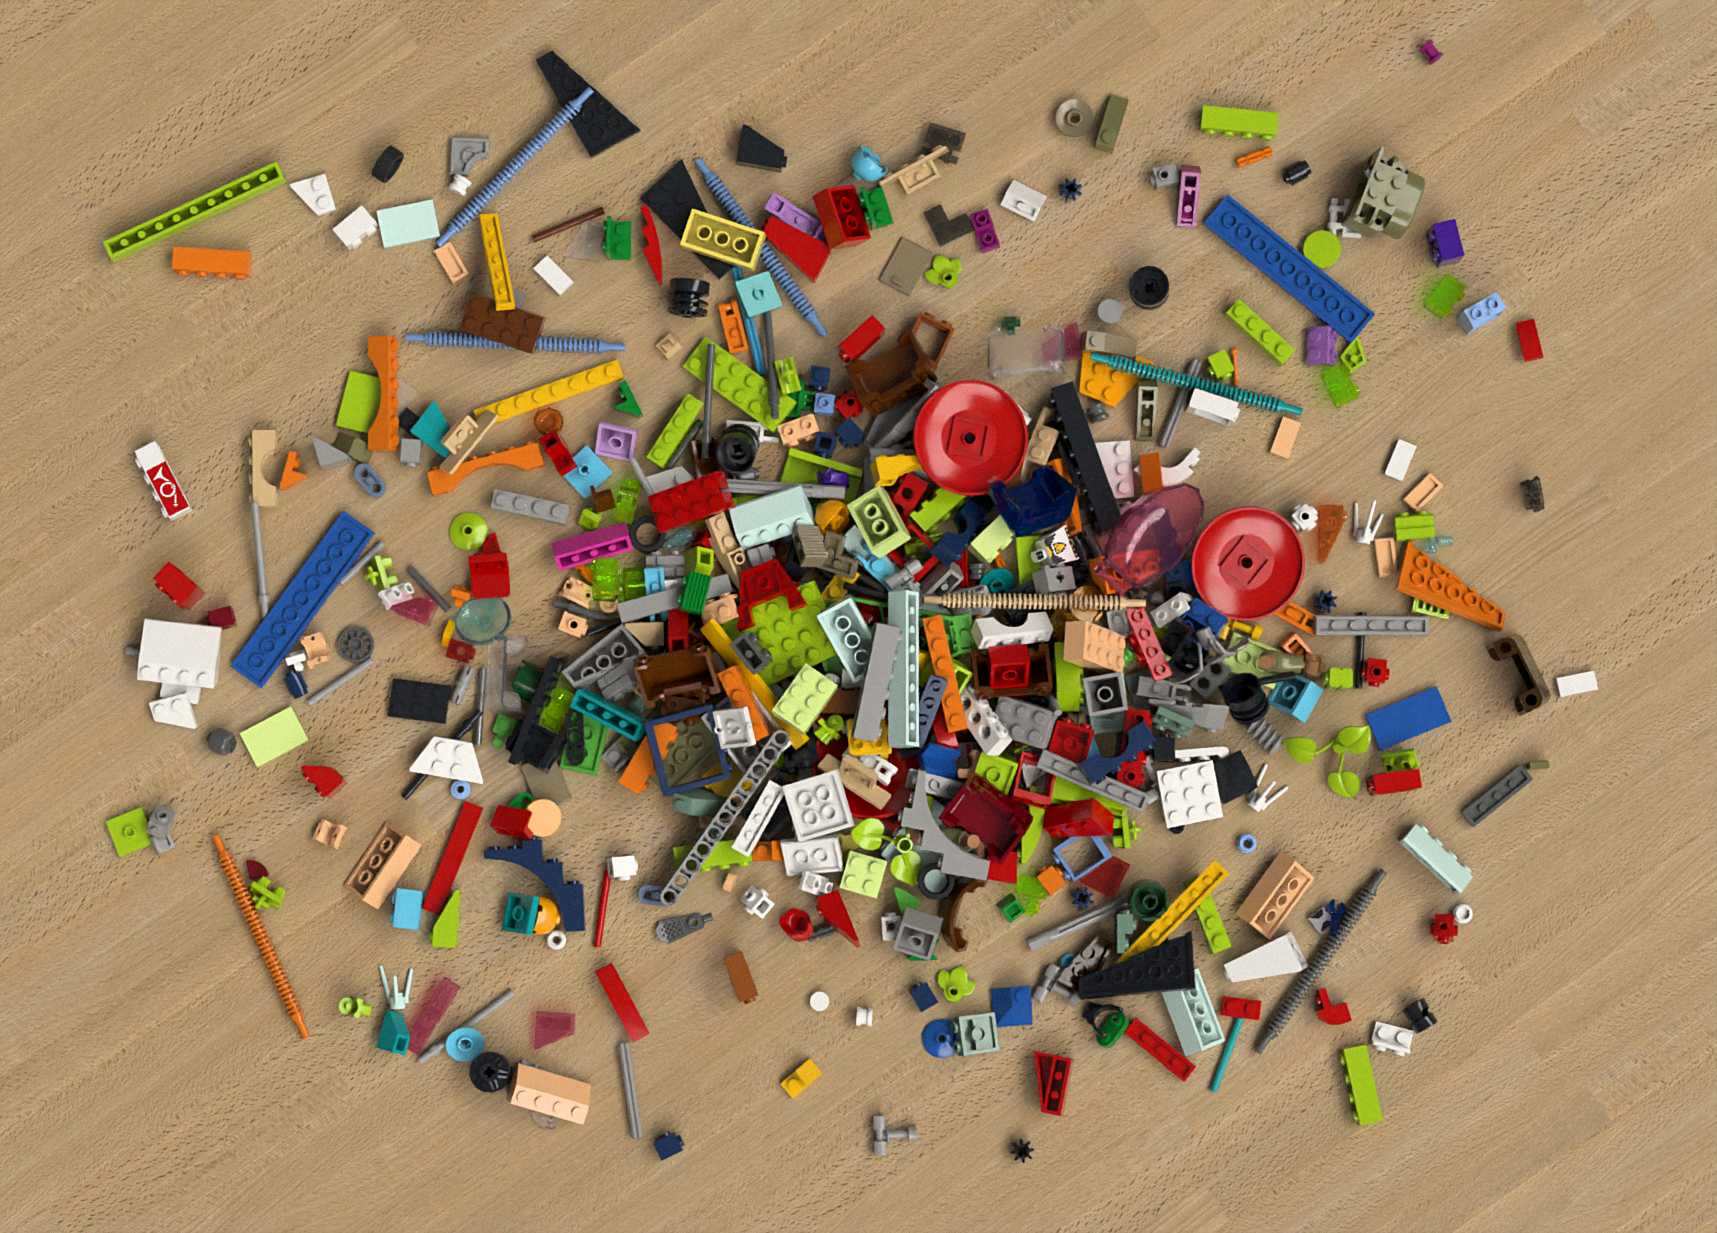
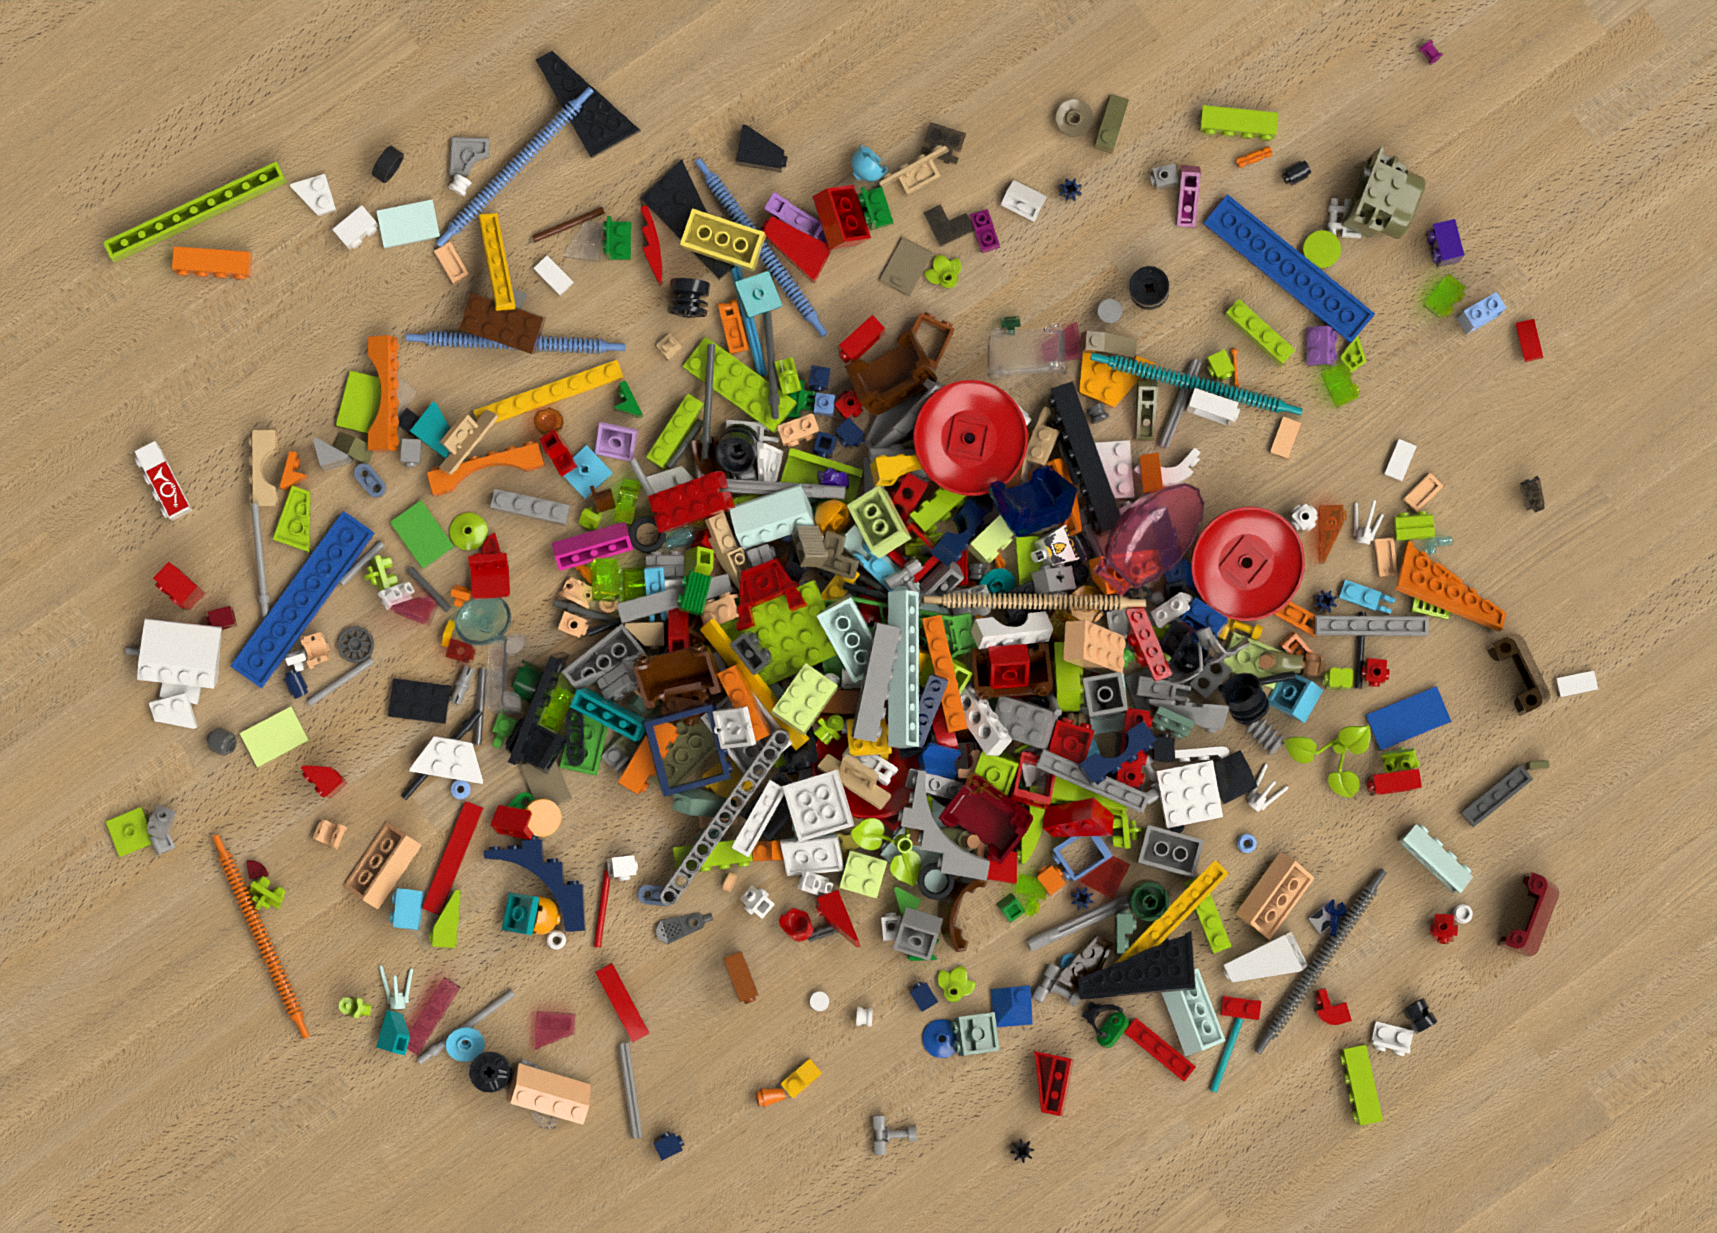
none -> lime wing [273,486,311,553]
none -> bright green tile [390,500,454,569]
none -> orange cone [756,1088,785,1107]
none -> white wing [757,442,783,482]
none -> light grey brick [1137,825,1204,878]
none -> medium azure hinge [1339,580,1395,614]
none -> dark red windscreen [1498,872,1559,957]

